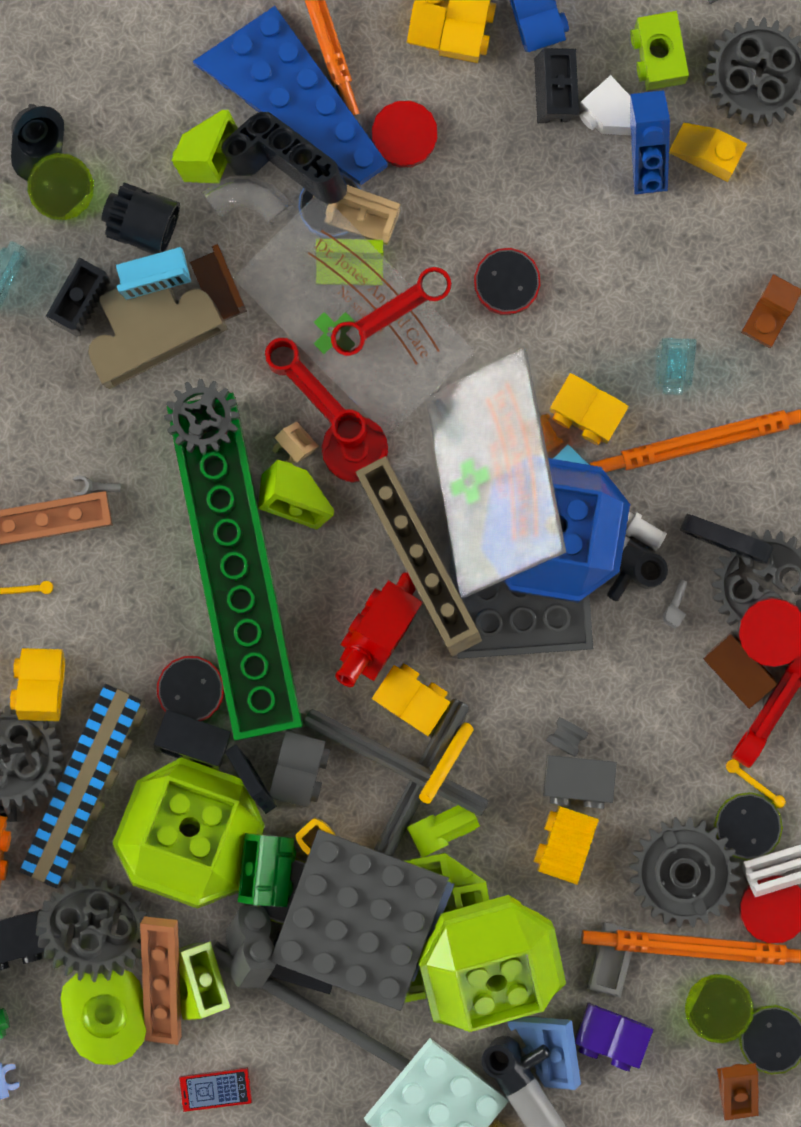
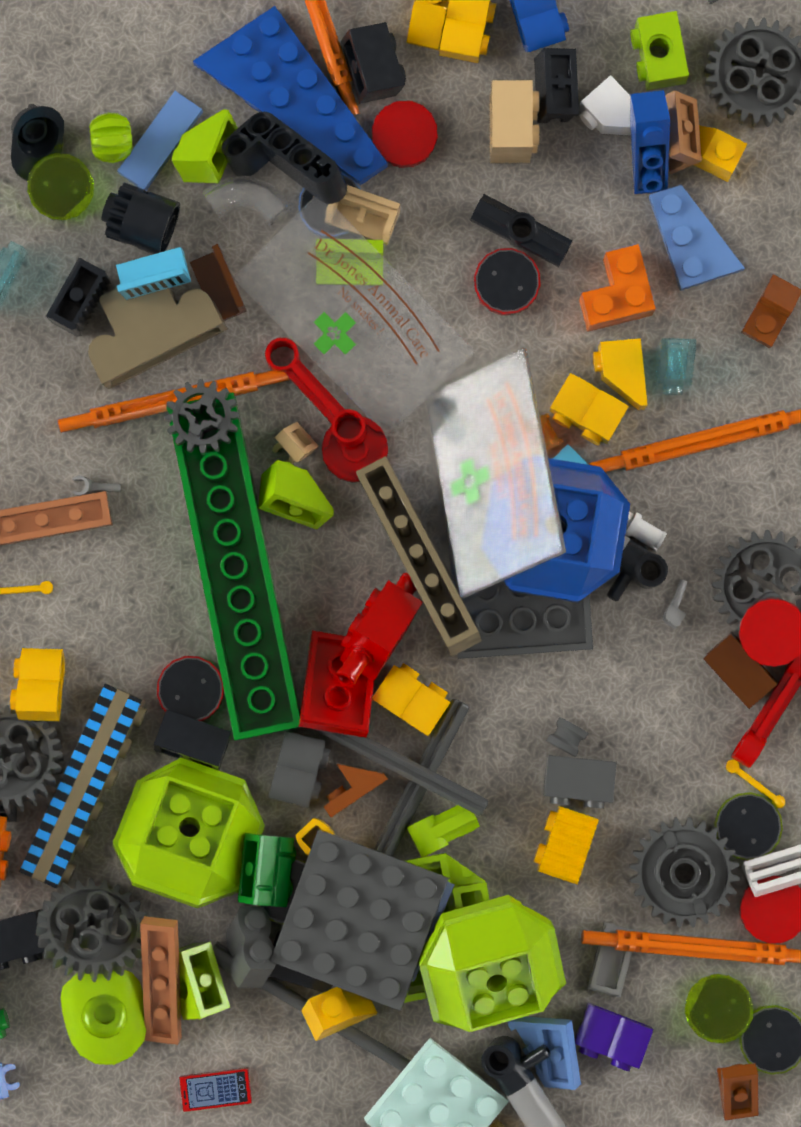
black tile [225,744,277,814] -> none
red piece [331,267,452,356] -> none
yellow bar [419,722,474,804] -> none
black beam [680,514,774,564] -> none
none -> orange axle [58,370,290,433]
none -> lime piece [89,112,132,163]
none -> medium blue tile [117,91,203,191]
none -> red tile [299,630,374,738]
none -> yellow slope [301,987,378,1041]
none -> dark orange slope [323,764,388,817]
none -> black brick [341,22,406,104]
none -> black piece [470,194,573,268]
none -> tan brick [490,80,539,163]
none -> orange brick [579,244,656,332]
none -> yellow slope [593,338,647,410]
none -> medium blue wing [649,185,745,291]
none -> medium nougat panel [665,90,702,174]

